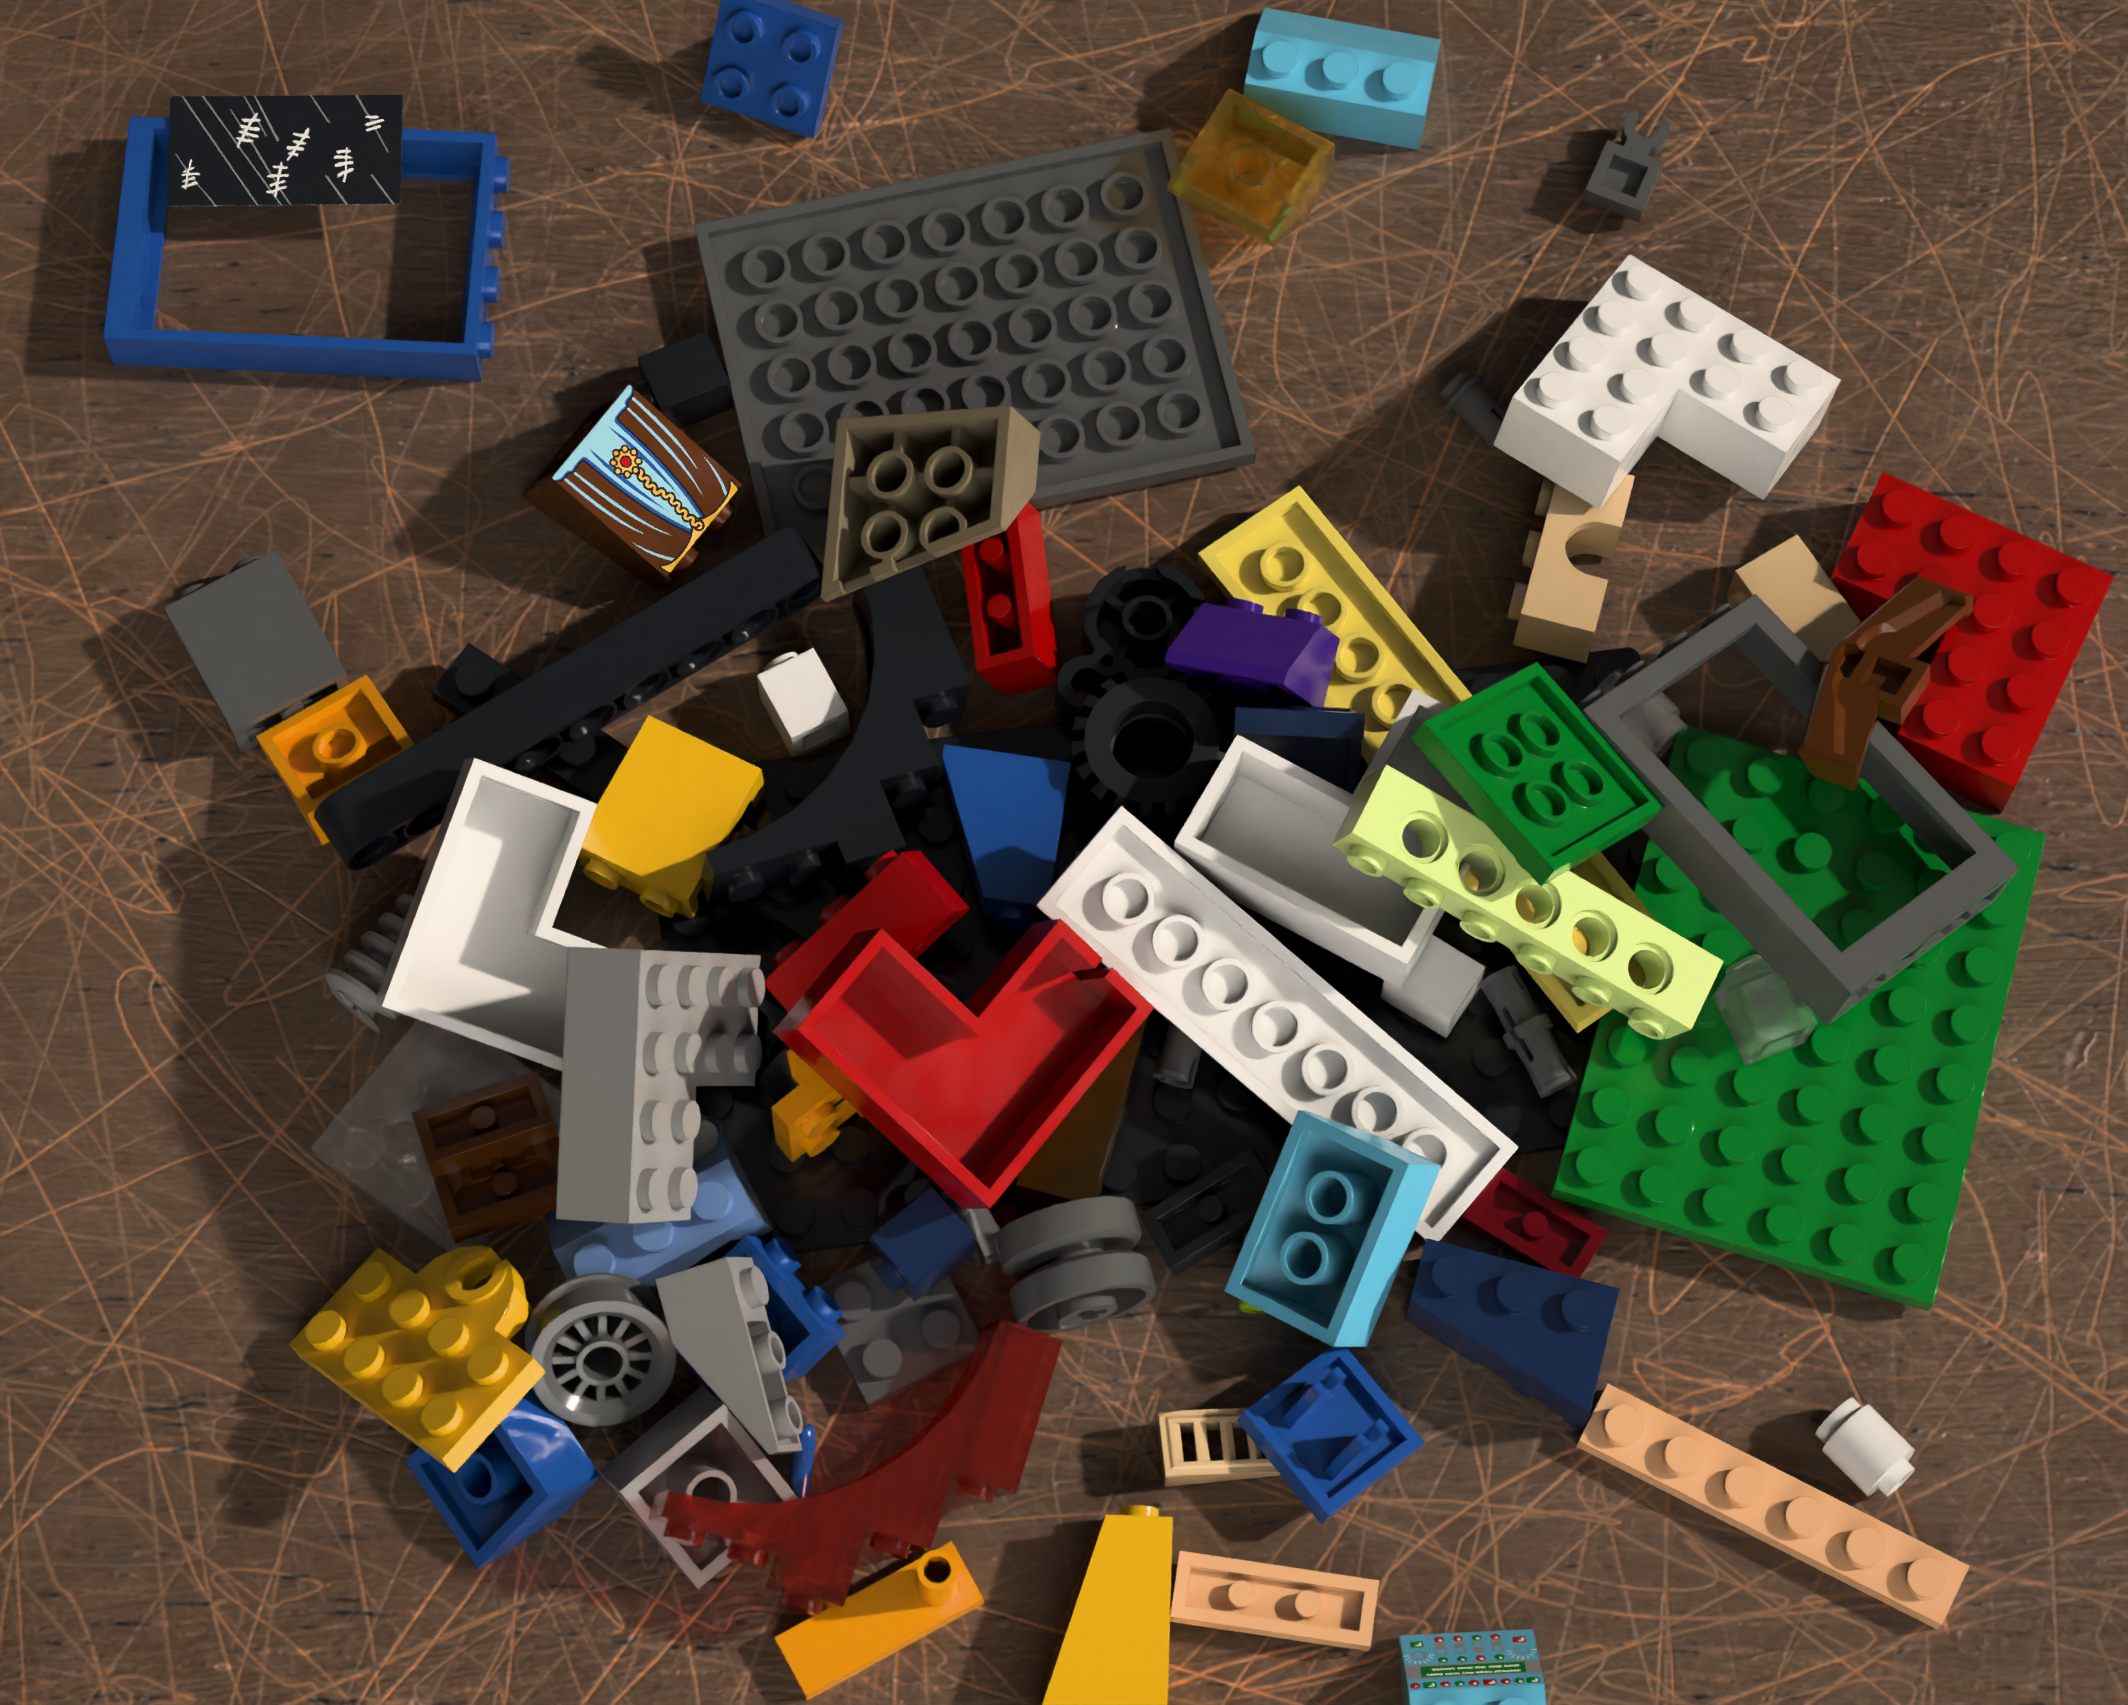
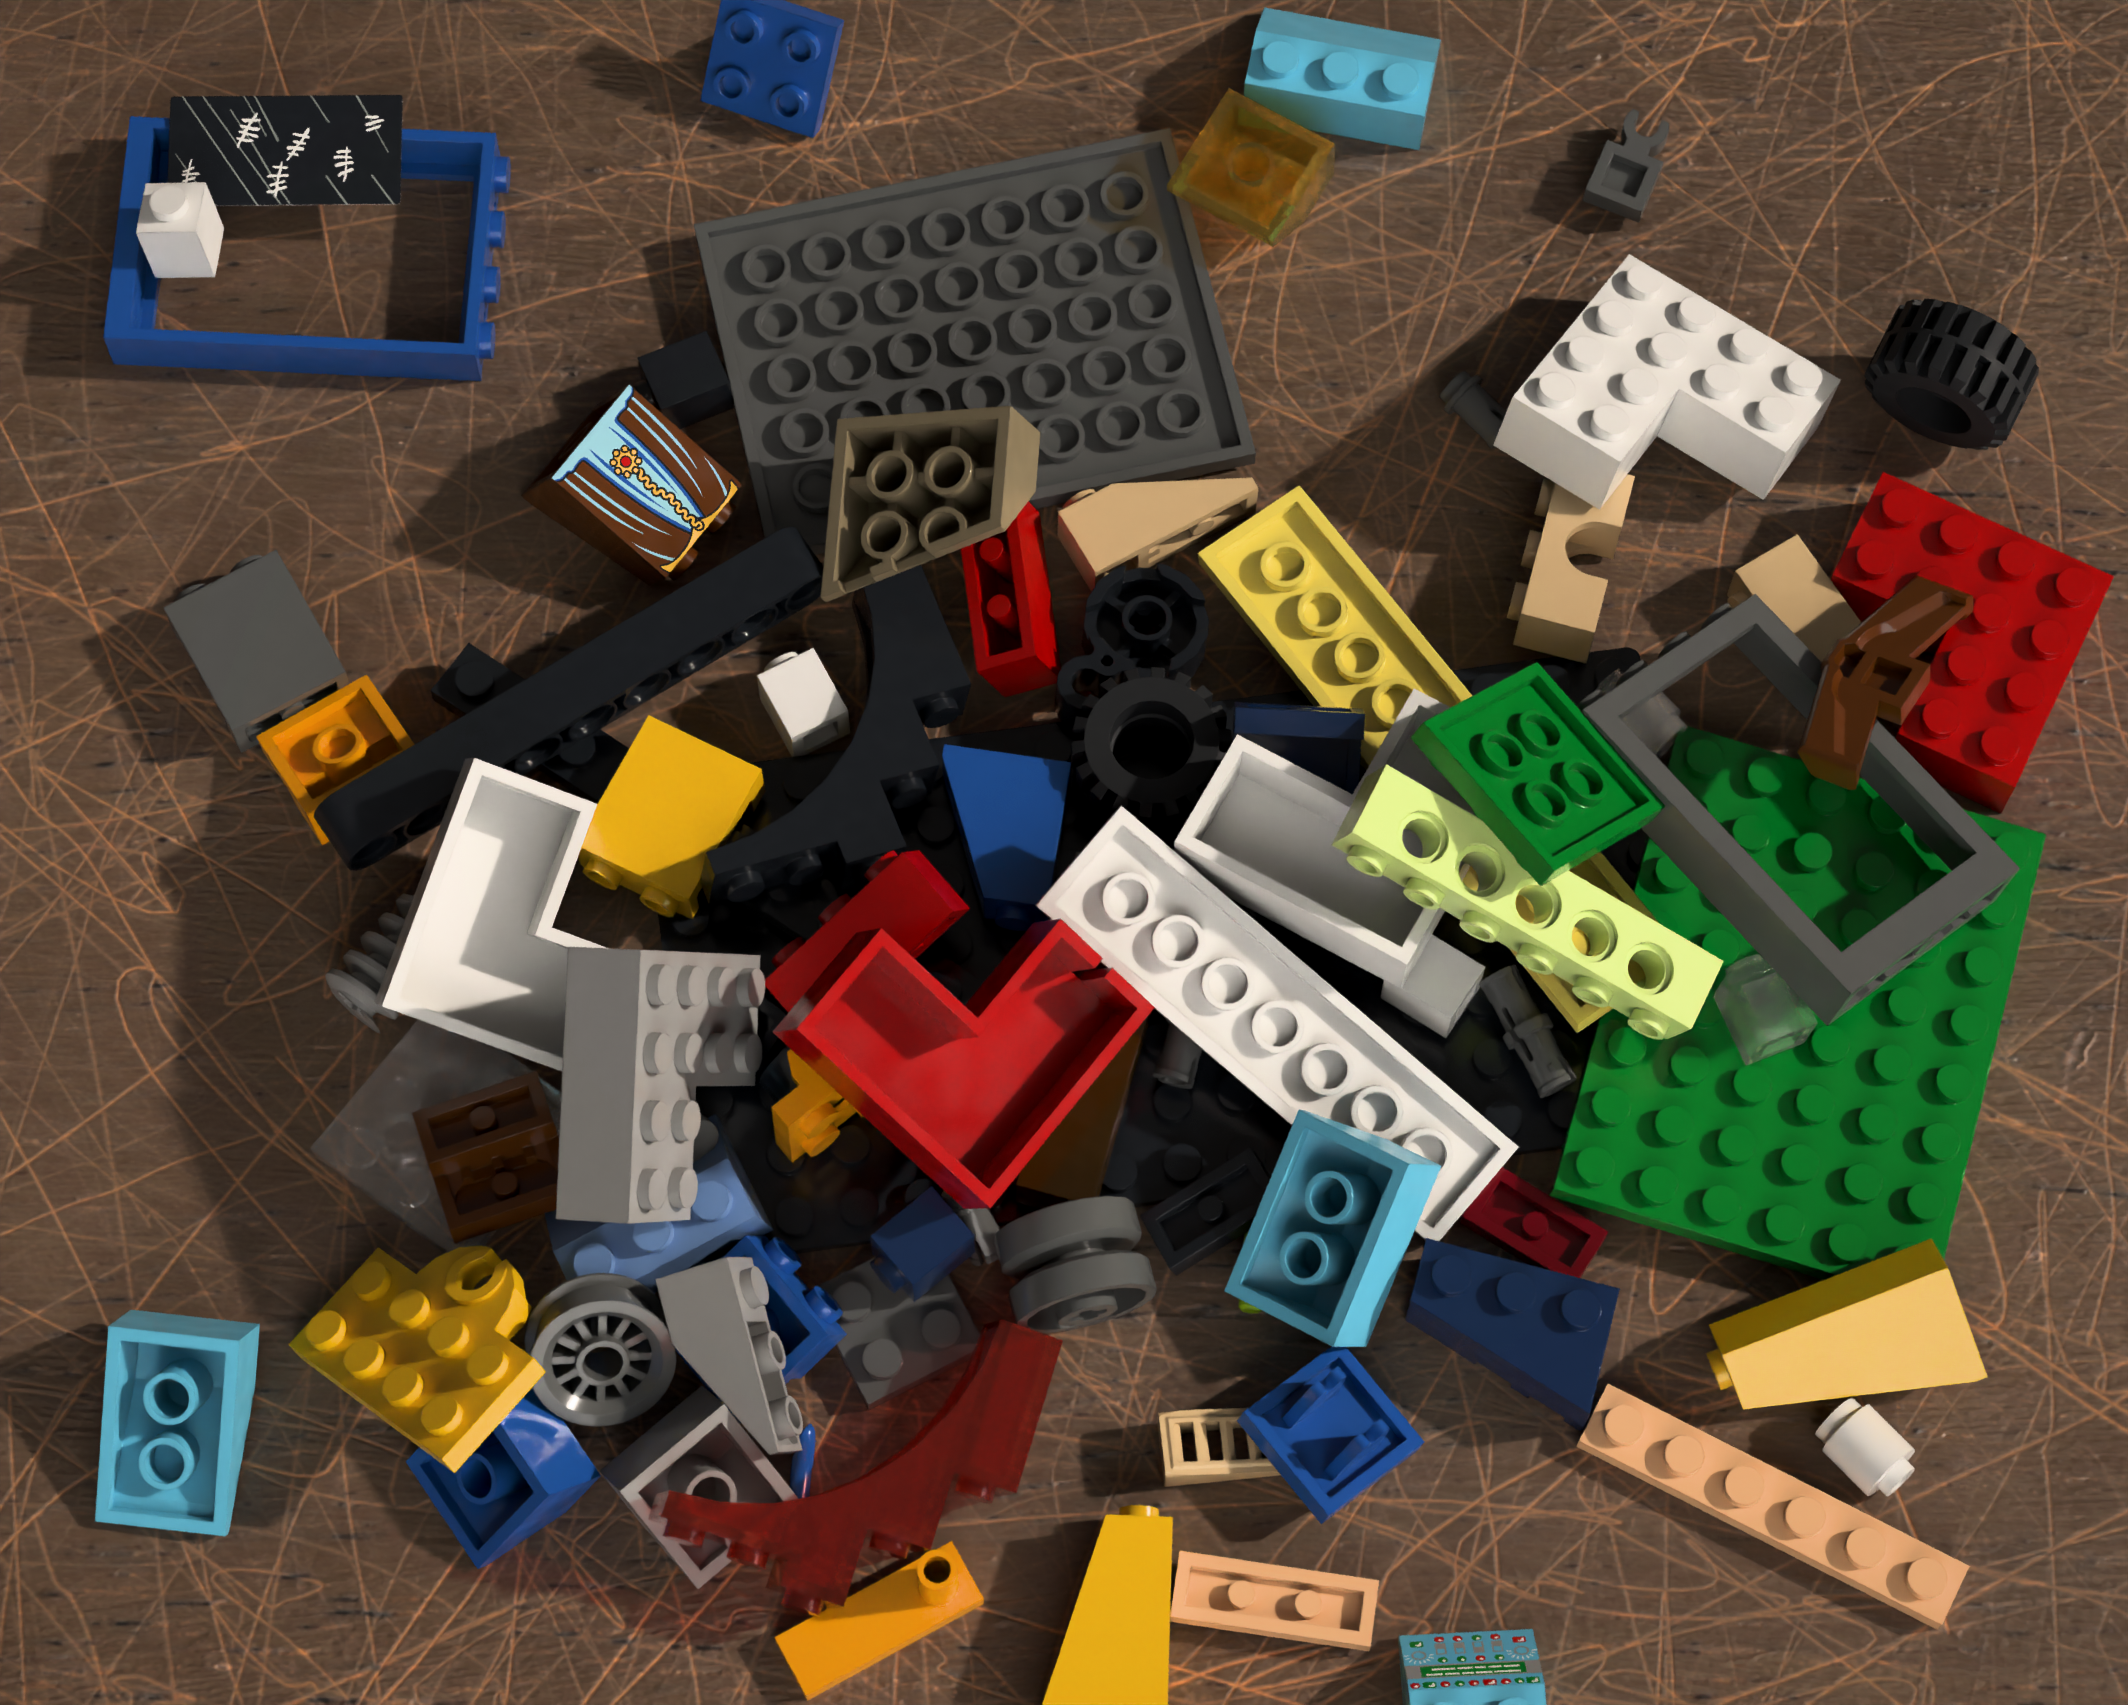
dark purple slope [1164,598,1340,707] -> none
none -> medium azure slope [95,1310,260,1536]
none -> white brick [136,182,224,278]
none -> tan slope [1057,477,1259,592]
none -> yellow slope [1706,1238,1987,1409]
none -> black tyre [1864,299,2039,450]

